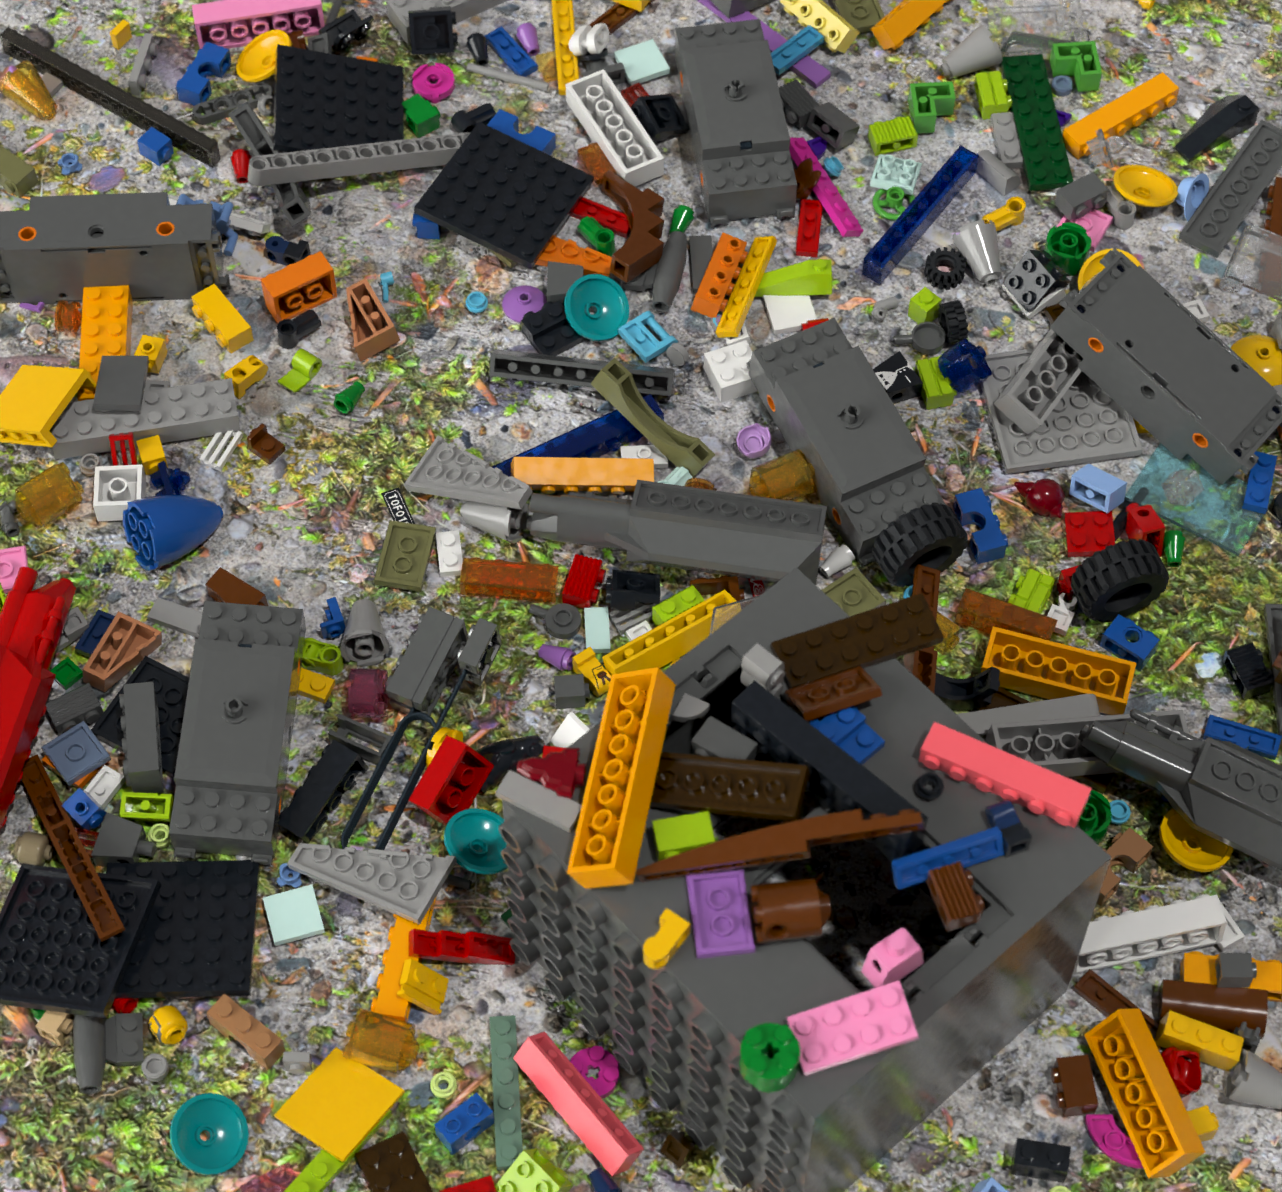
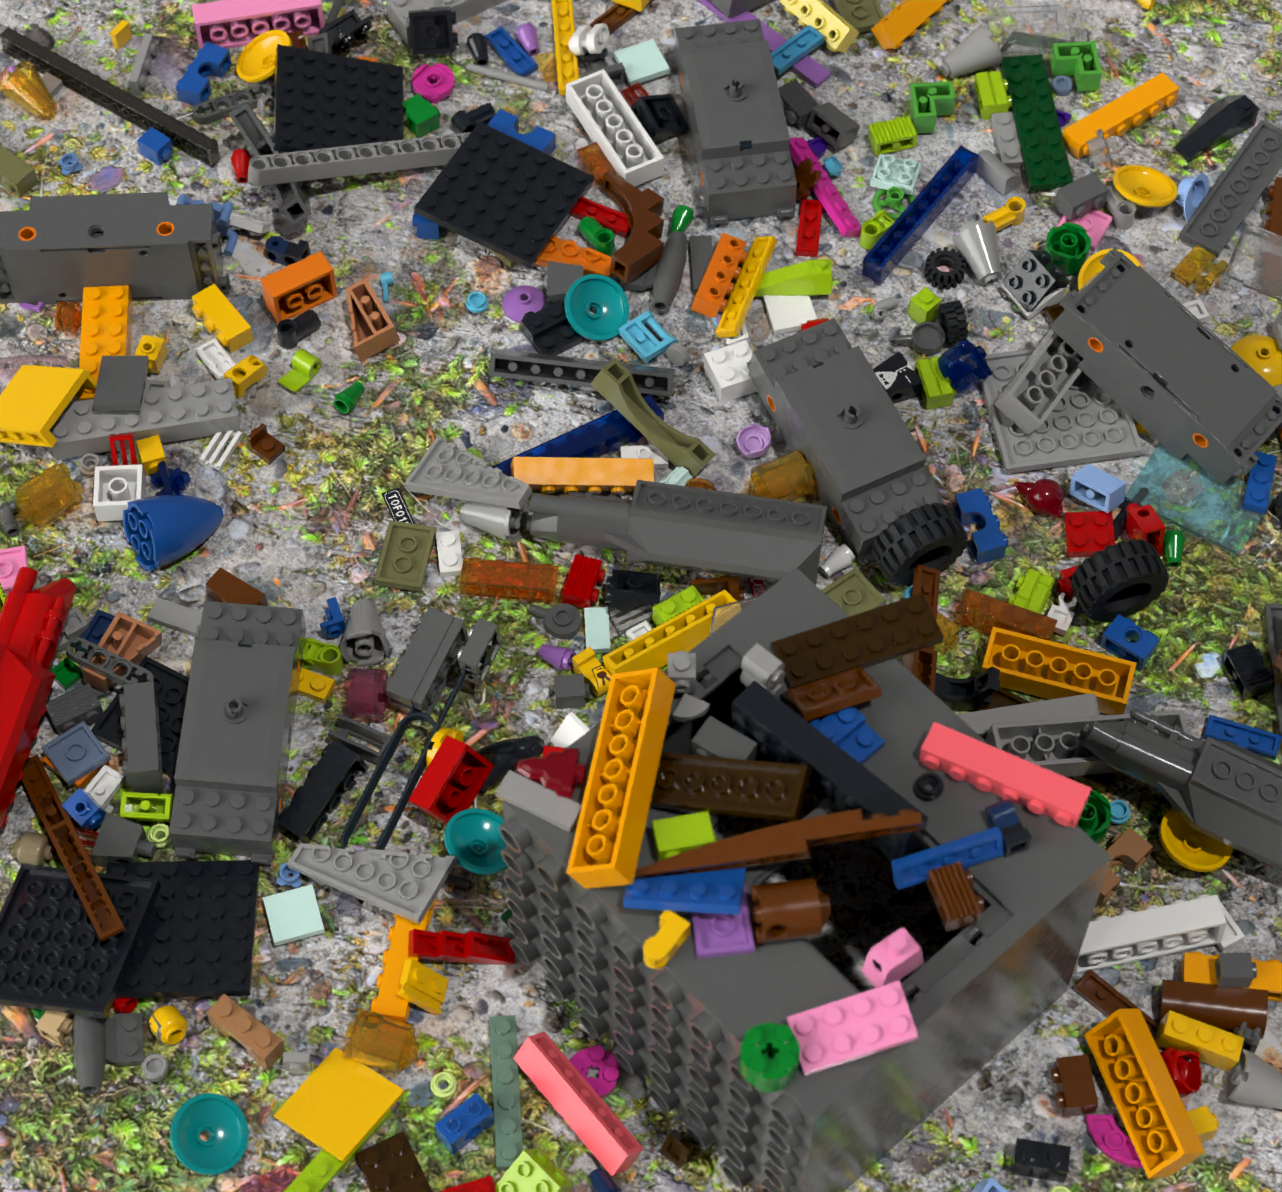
none -> dark grey beam [66,637,154,686]
none -> white plate [196,338,236,380]
none -> blue wing [624,868,746,915]
none -> light grey brick [668,651,696,694]
none -> lime piece [859,209,901,250]
none -> clear yellow plate [1170,245,1228,294]

